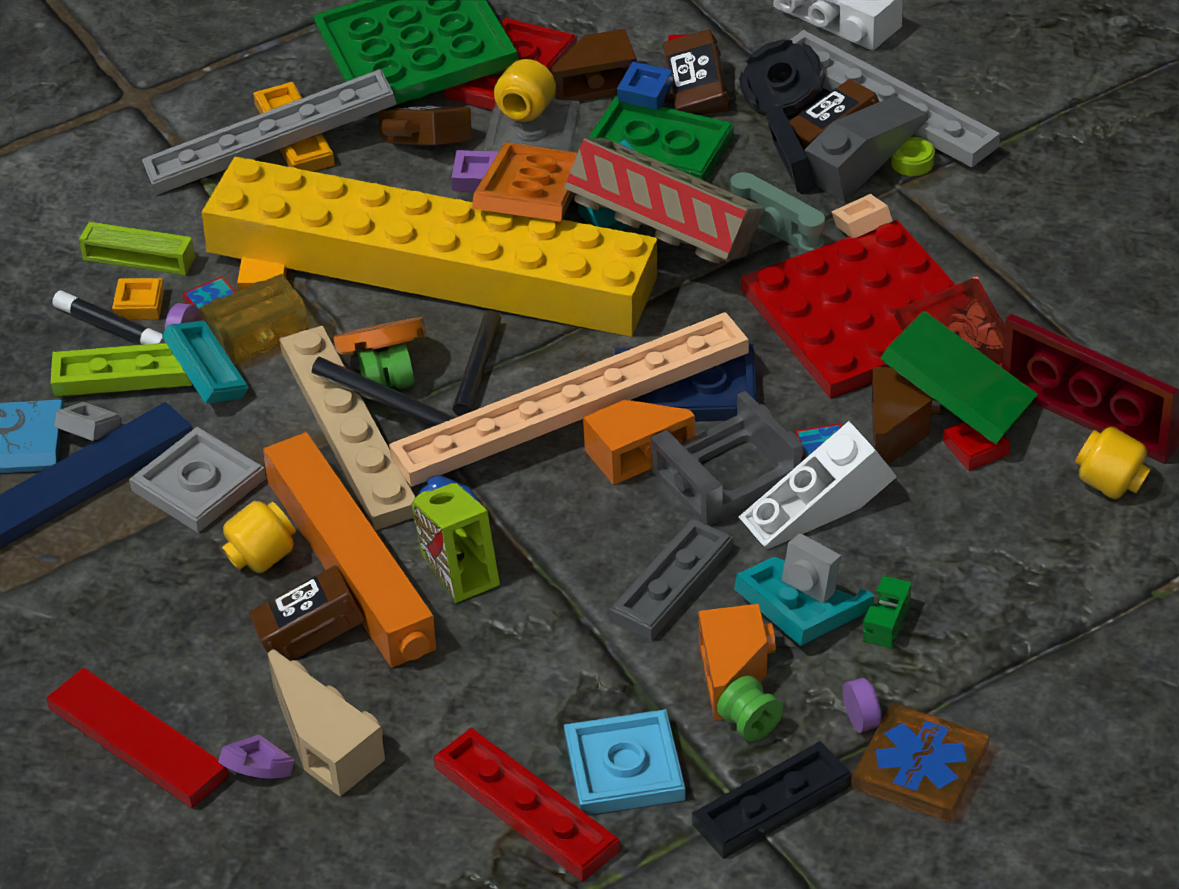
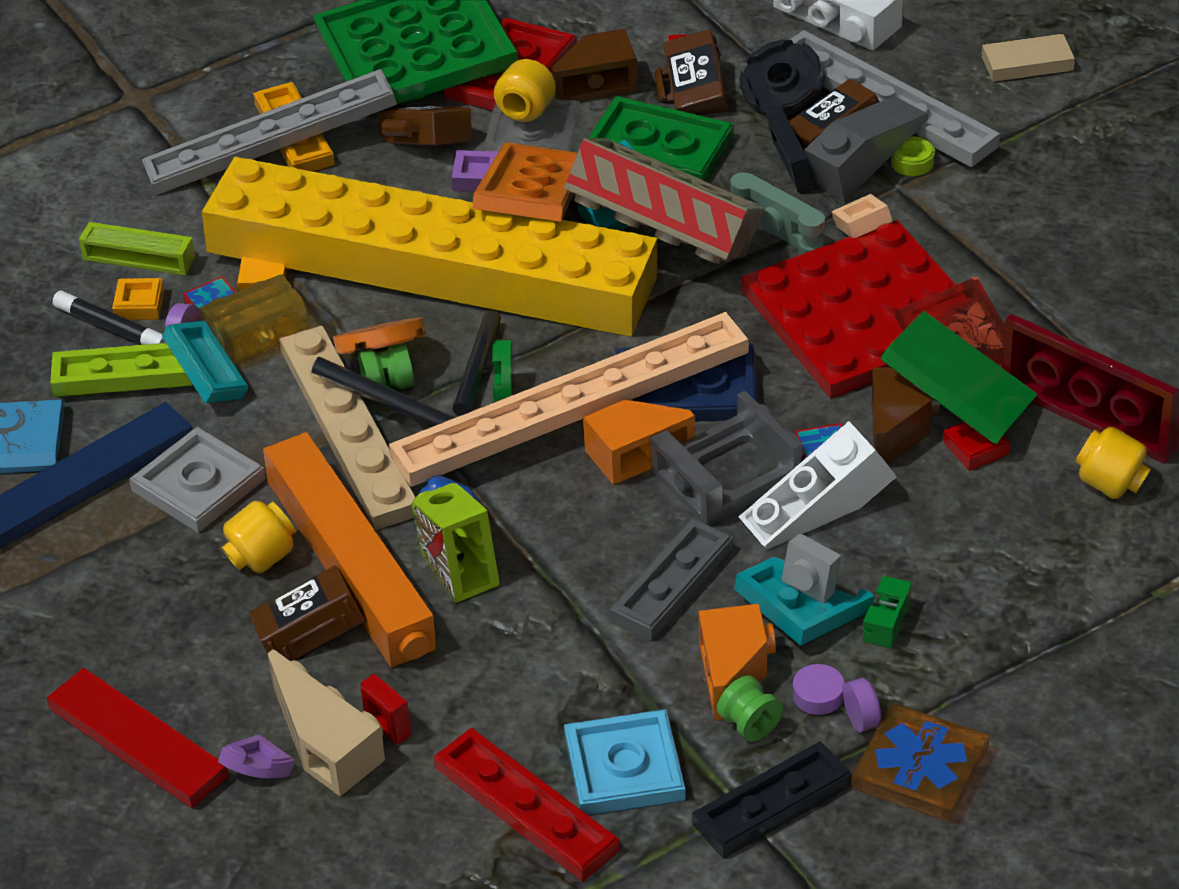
light grey tile [54,402,122,441] -> none
blue tile [617,61,673,110] -> none
none -> red tile [360,673,411,745]
none -> green tile [492,340,514,403]
none -> medium lavender tile [793,664,844,715]
none -> tan tile [981,34,1075,82]

